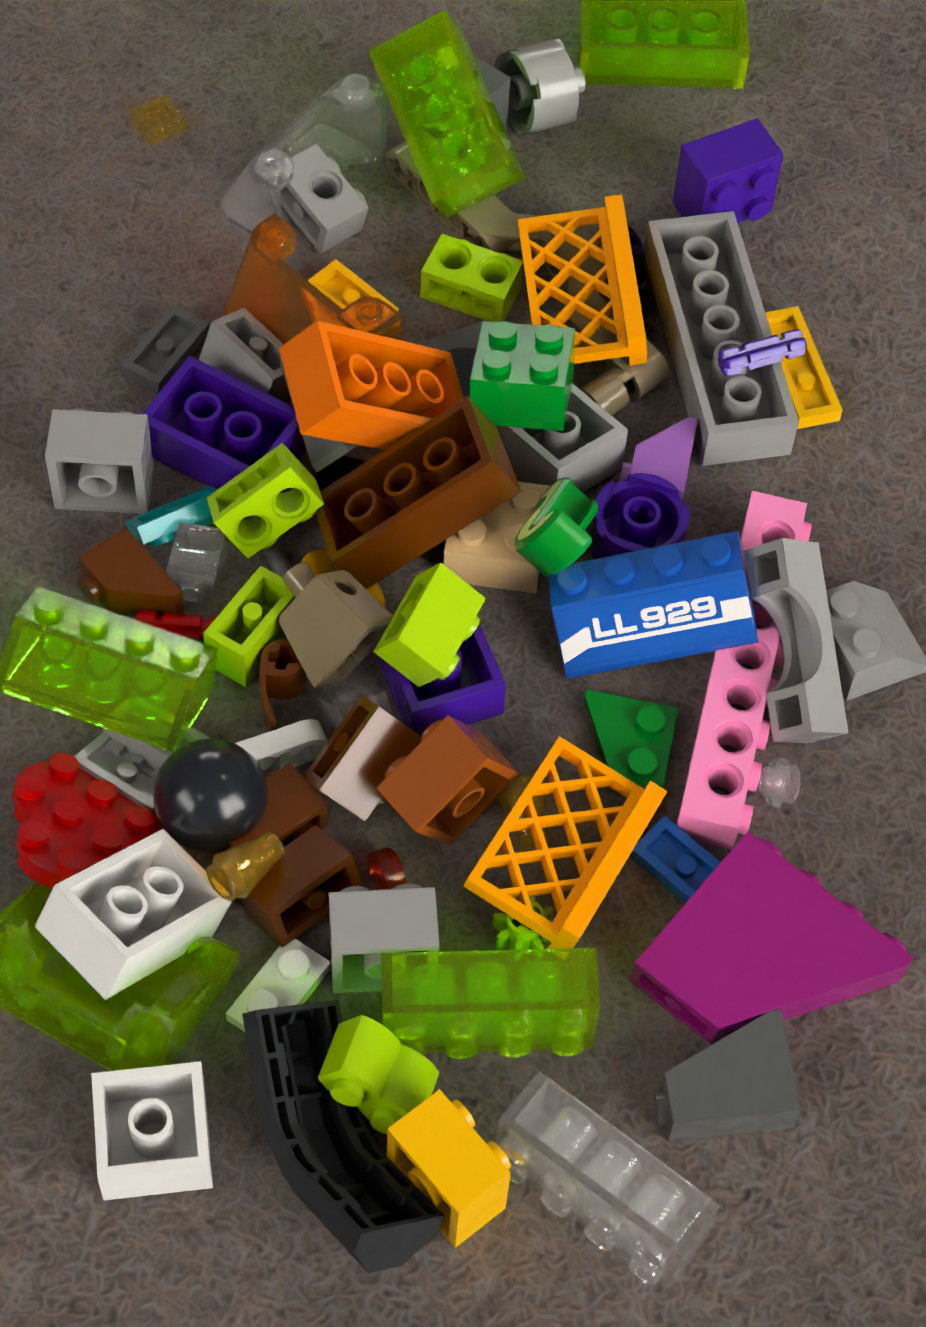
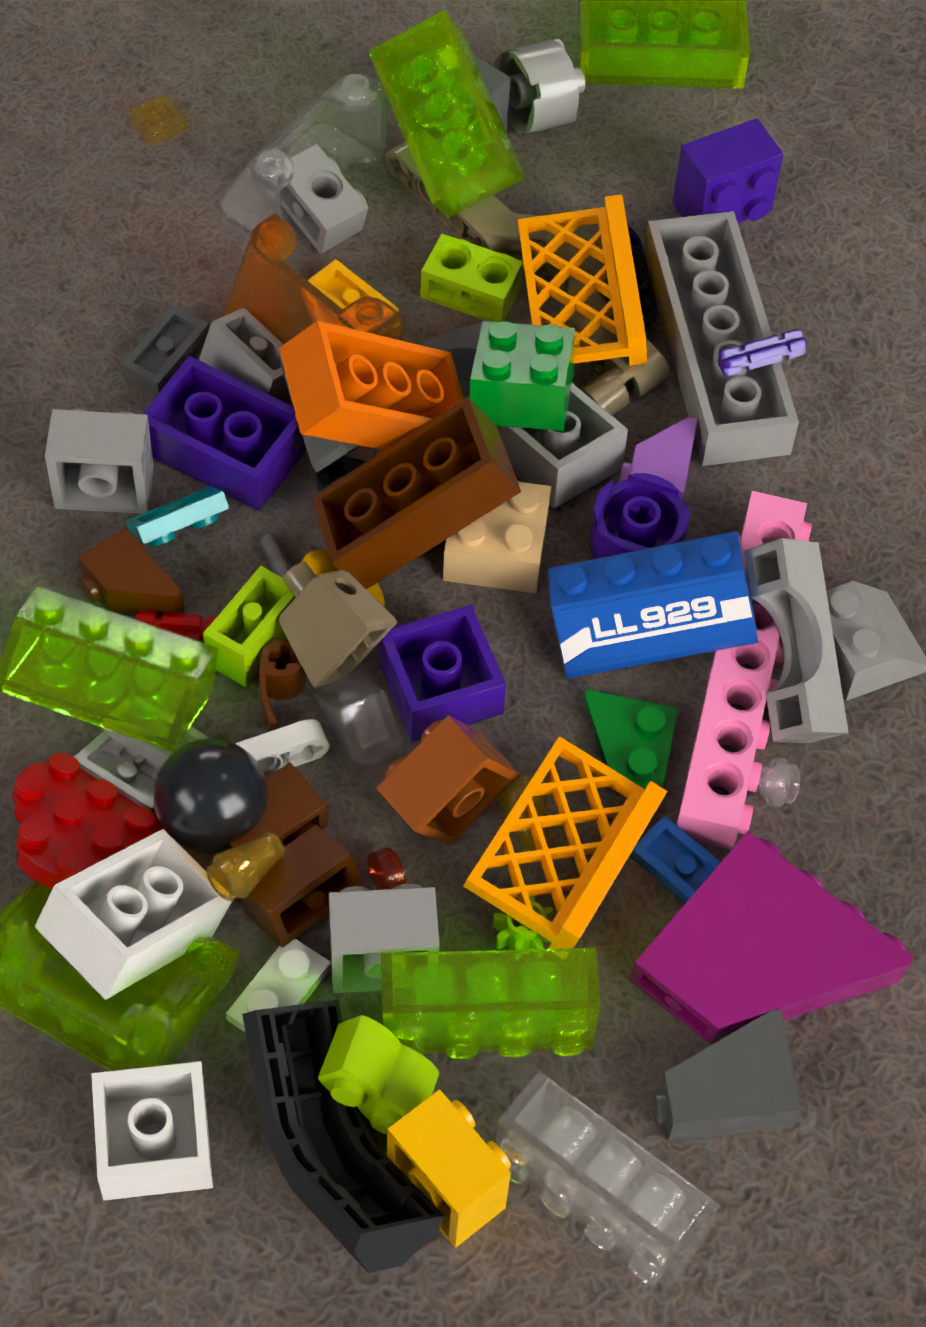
clear brick [166,522,229,602] -> none
lime brick [207,443,324,559] -> none
reddish brown brick [303,694,421,821] -> none
lime brick [373,562,486,687] -> none
green animal [515,477,598,576] -> none
yellow plate [765,306,843,429] -> none

